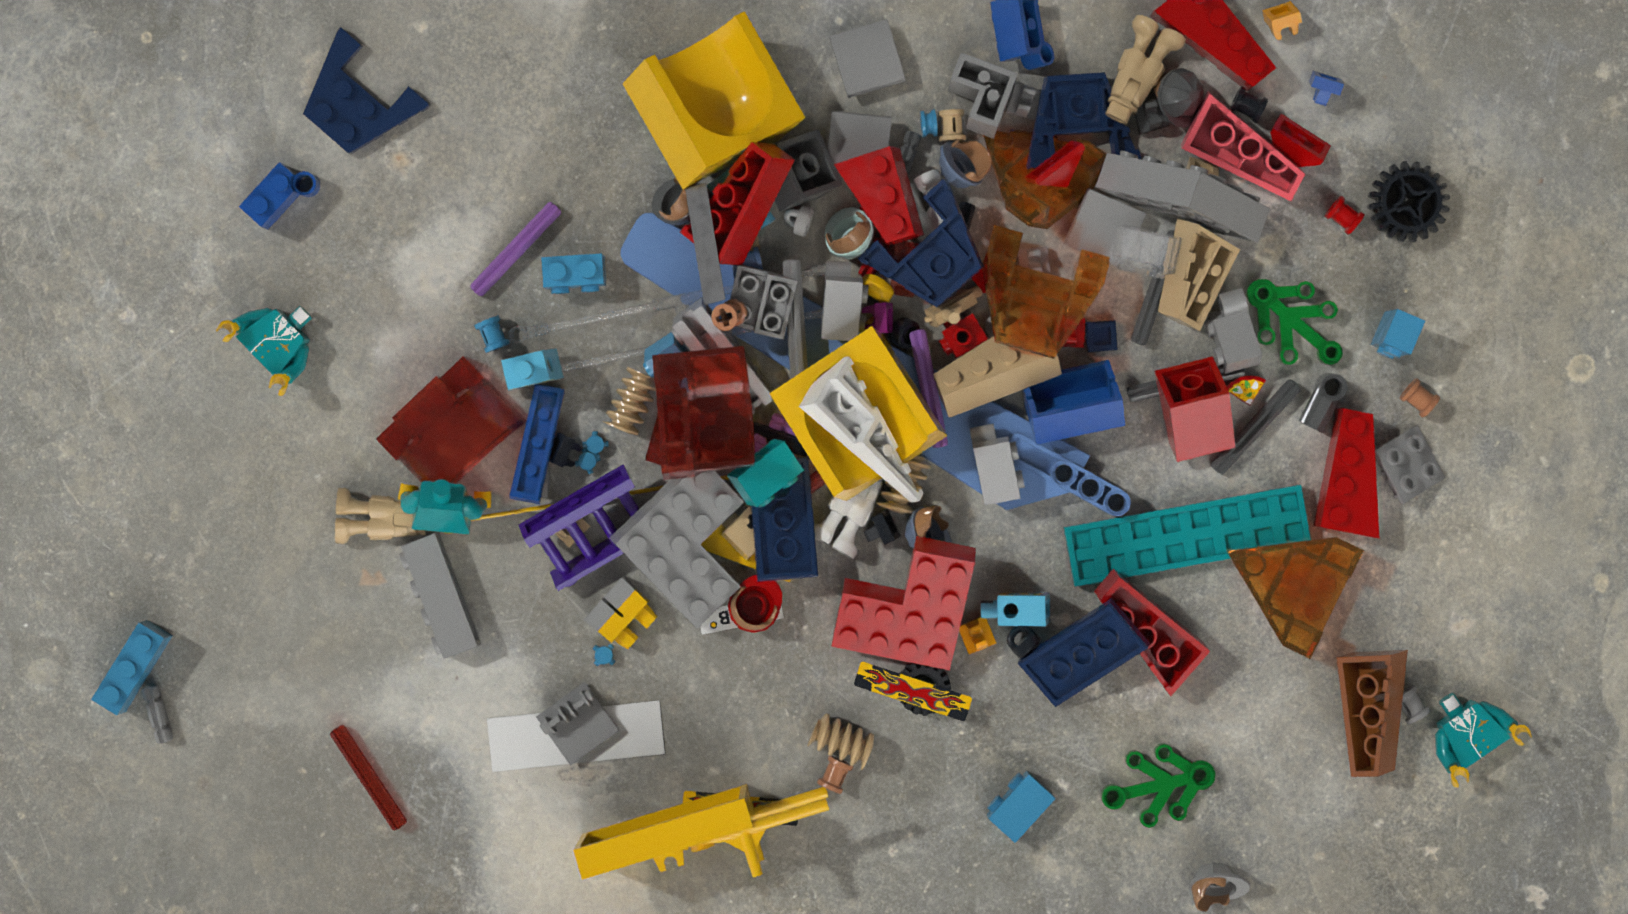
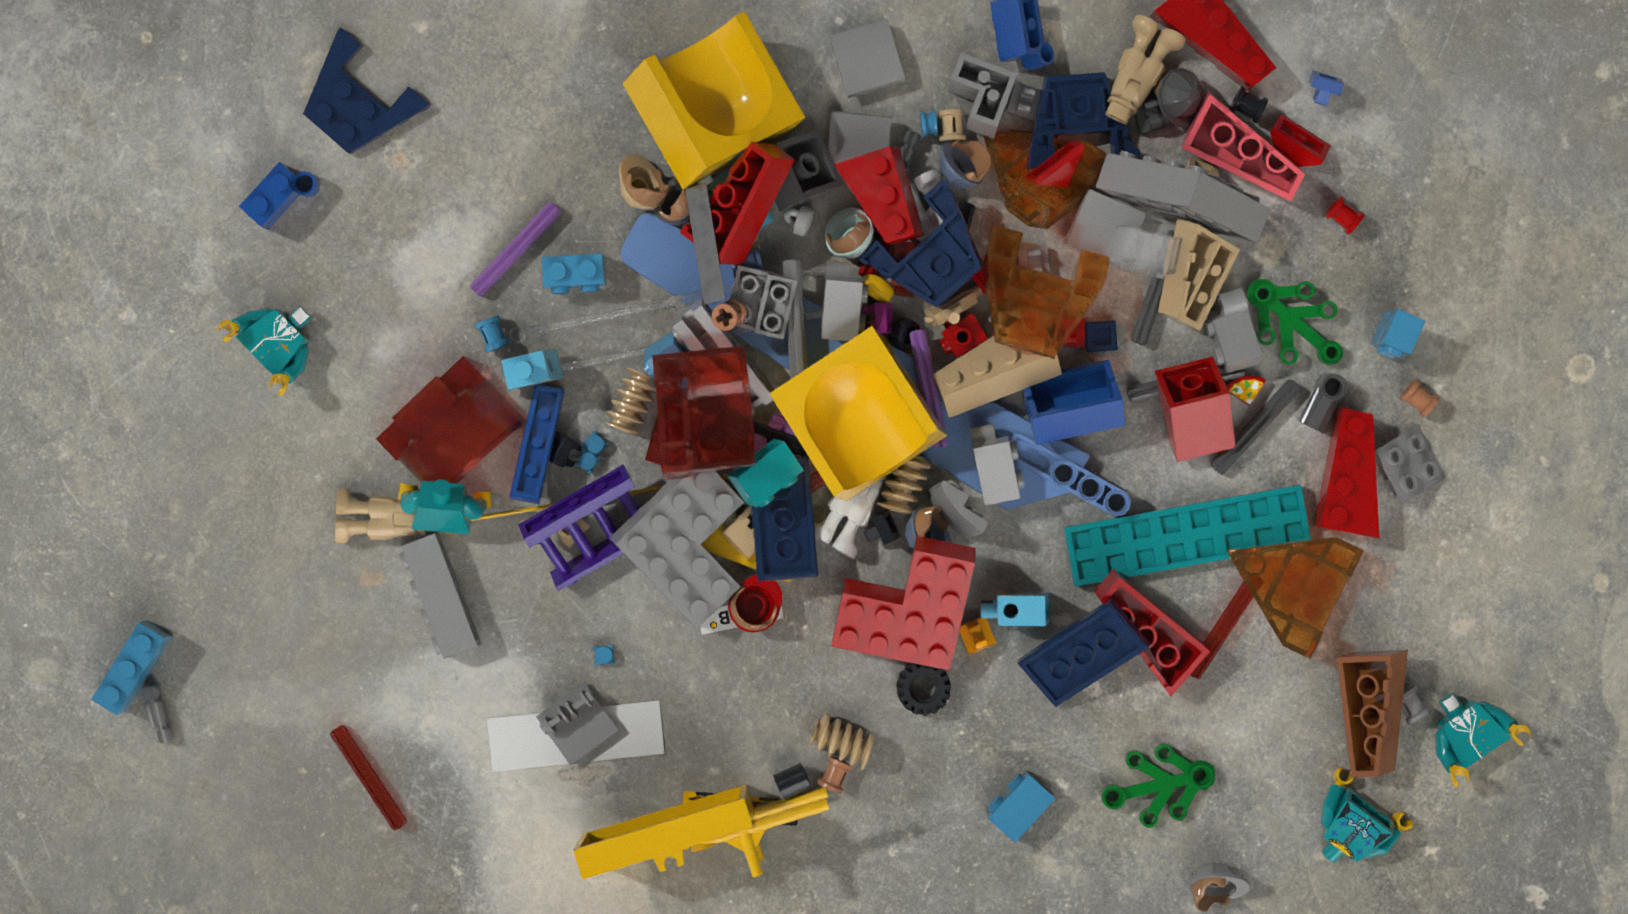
yellow hips [584,576,658,649] -> none
white wedge [799,356,924,503] -> none
sticker [854,662,972,721] -> none
black tile [1006,626,1040,658] -> none
light orange tile [1262,1,1302,40] -> none
black gear [1367,161,1450,243] -> none
none -> tan piece [619,154,671,210]
none -> black beam [773,763,812,800]
none -> light grey slope [927,480,989,539]
none -> clear red axle [1190,574,1263,679]
none -> teal torso [1321,767,1413,863]

